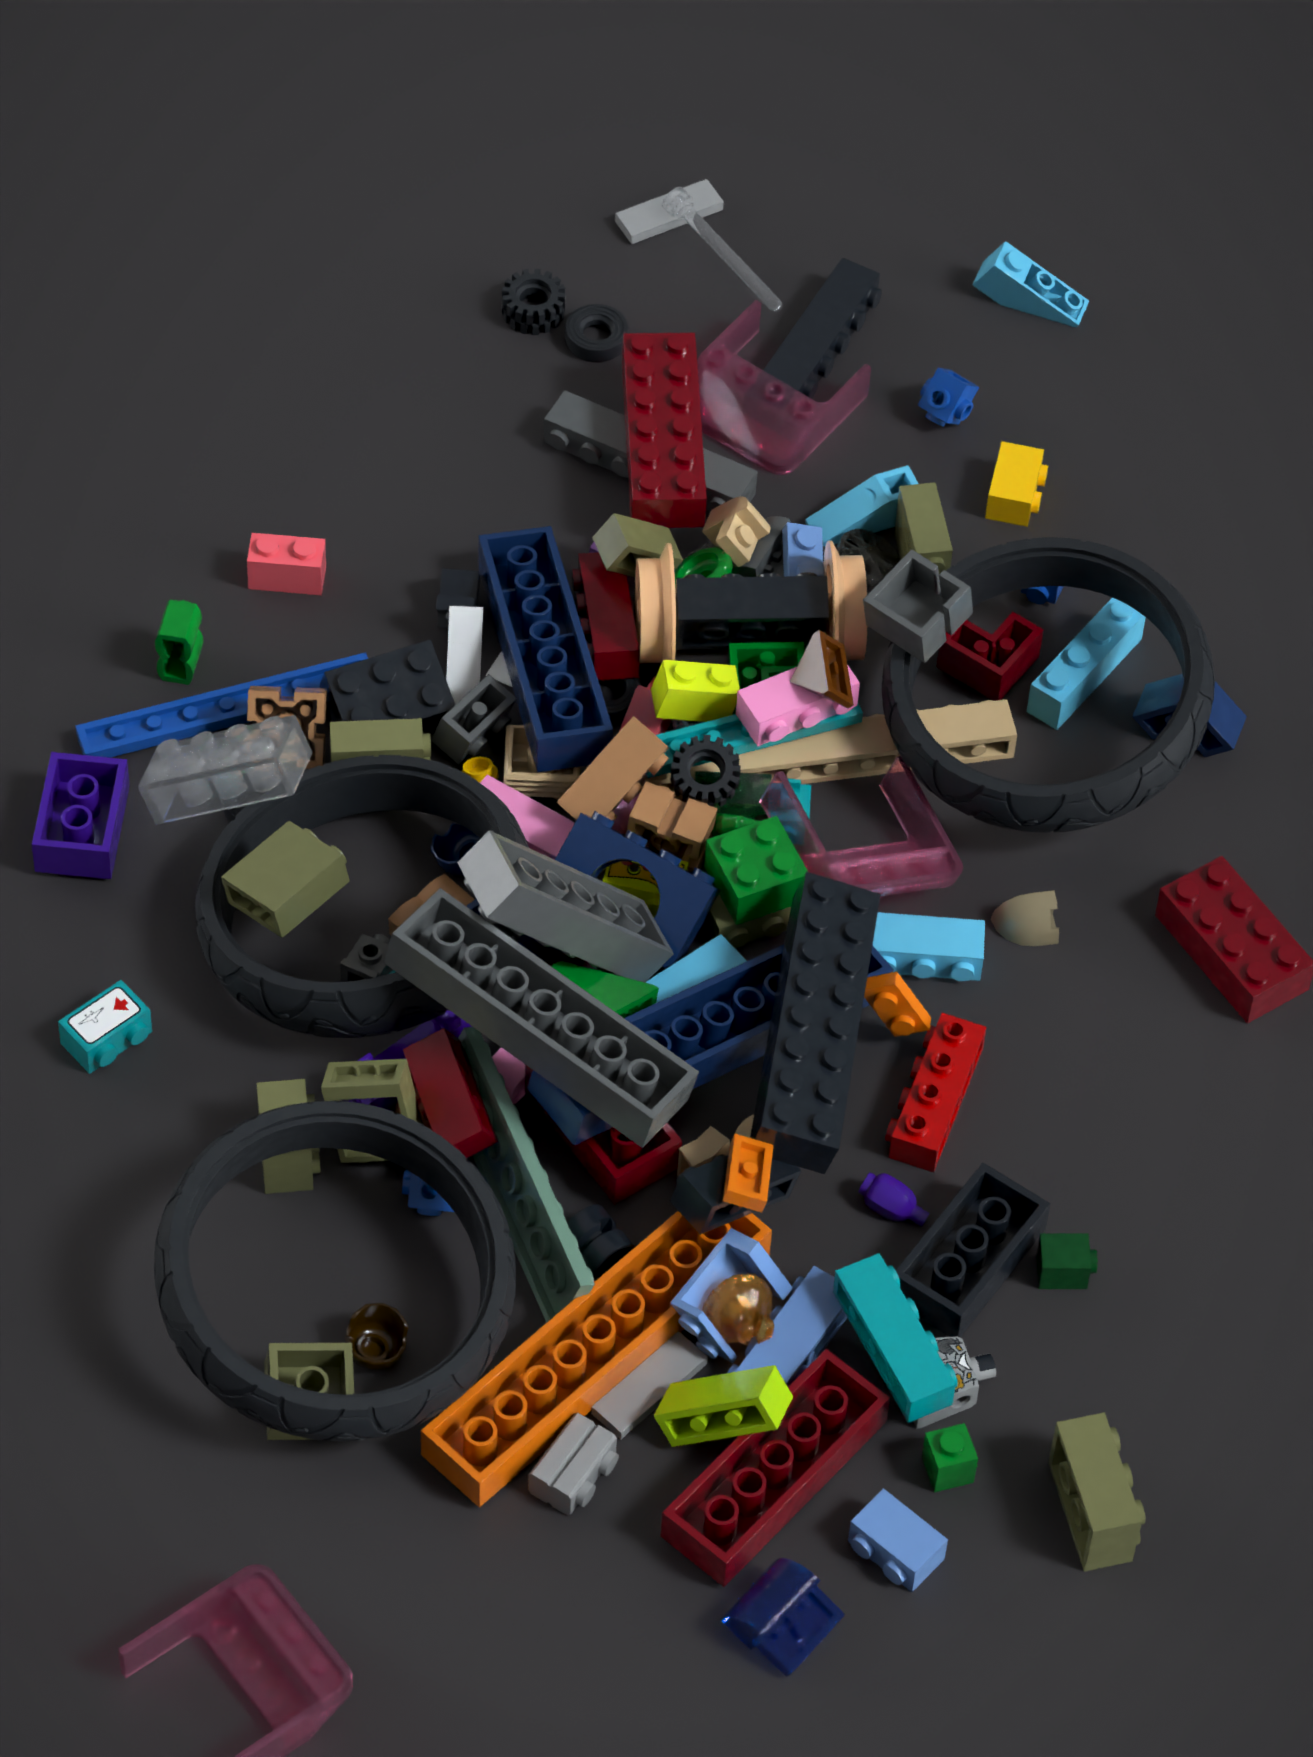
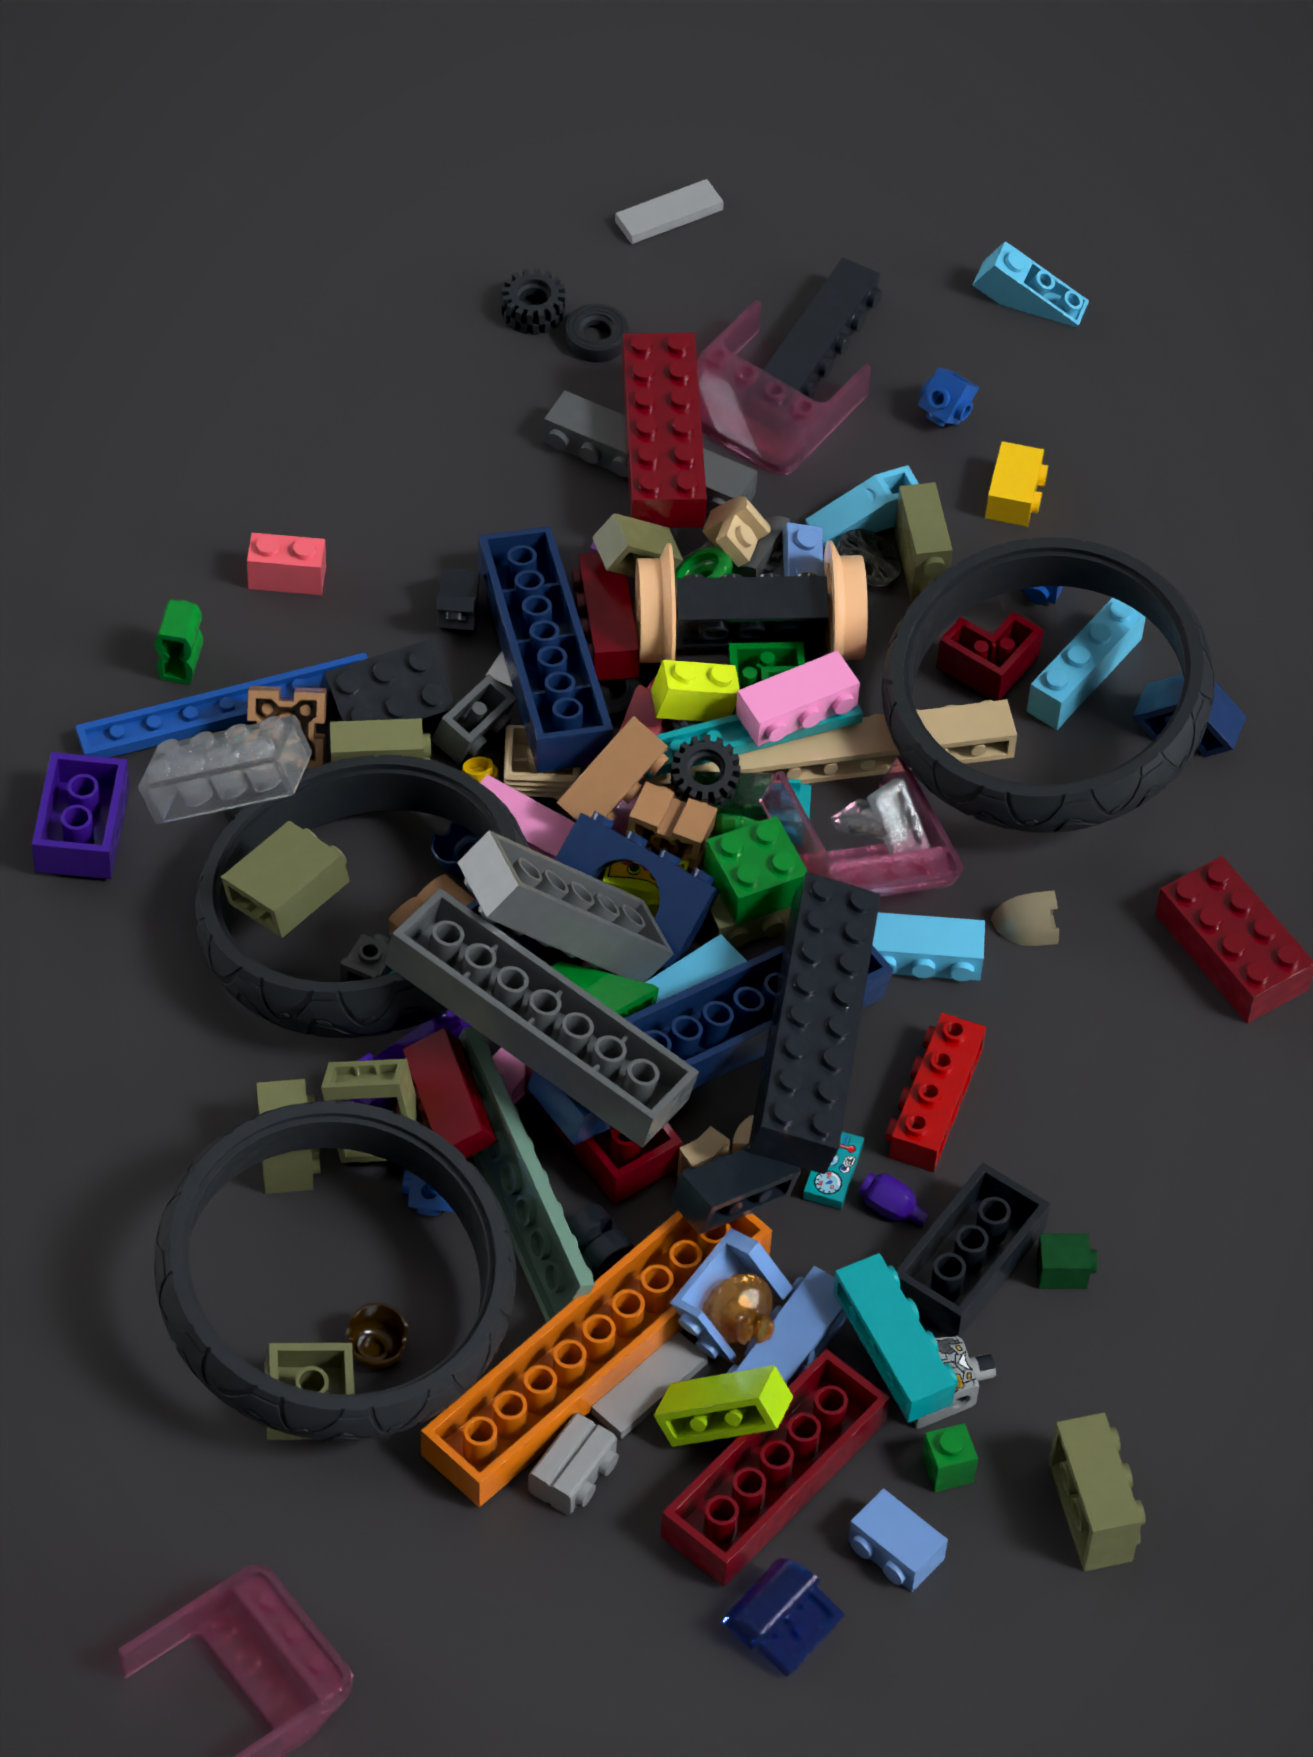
brick [58,980,152,1074] -> none
white sticker [446,606,483,705] -> none
clear piece [662,187,782,312] -> none
orange plate [723,1134,774,1213] -> none
reddish brown slope [790,630,854,709] -> none
dark grey piece [863,549,973,663] -> none
orange plate [864,971,931,1037] -> none
none -> teal tile [803,1132,864,1210]
none -> clear bracket [831,778,930,865]

